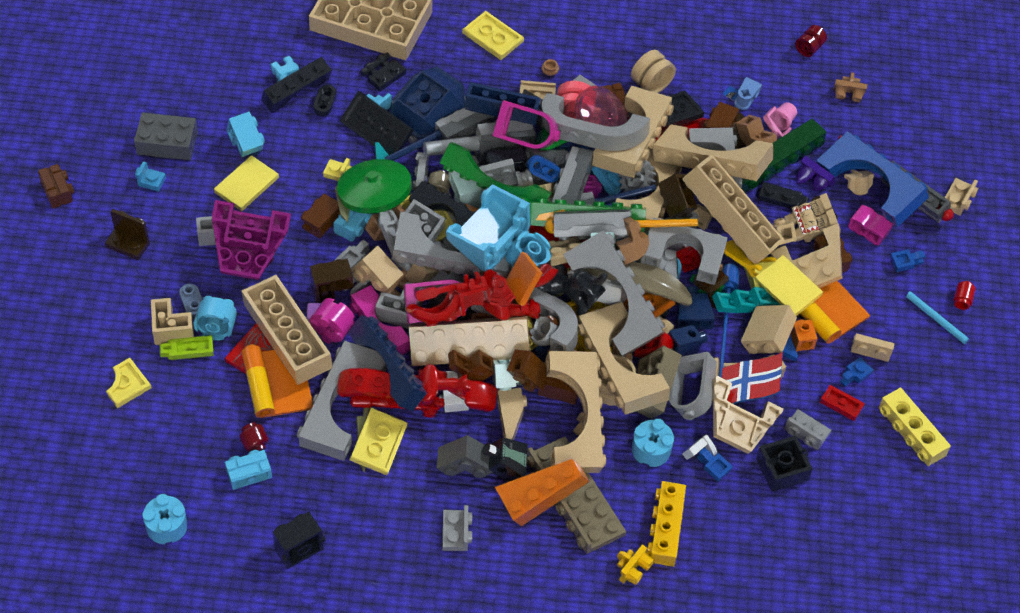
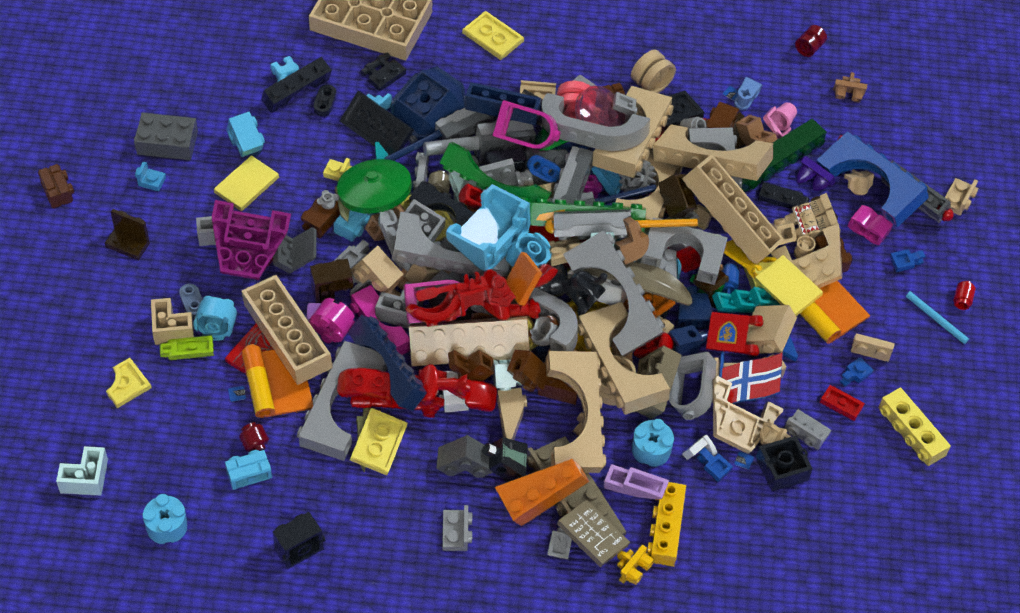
medium nougat plate [542,59,559,76] -> none
orange brick [790,320,818,351] -> none
none -> light aqua brick [56,446,108,496]
none -> blue sticker [228,386,246,402]
none -> dark grey bracket [273,227,316,274]
none -> light grey plate [317,190,339,209]
none -> red brick [459,184,483,210]
none -> light grey bracket [548,528,572,560]
none -> dark tan tile [557,500,630,567]
none -> lavender slope [604,464,669,499]
none -> light grey bracket [612,92,638,122]
none -> light grey brick [680,117,706,133]
none -> red flag [706,312,764,356]
none -> blue sticker [734,452,754,469]
none -> tan piece [760,422,791,445]
none -> tan wheel [794,236,815,259]

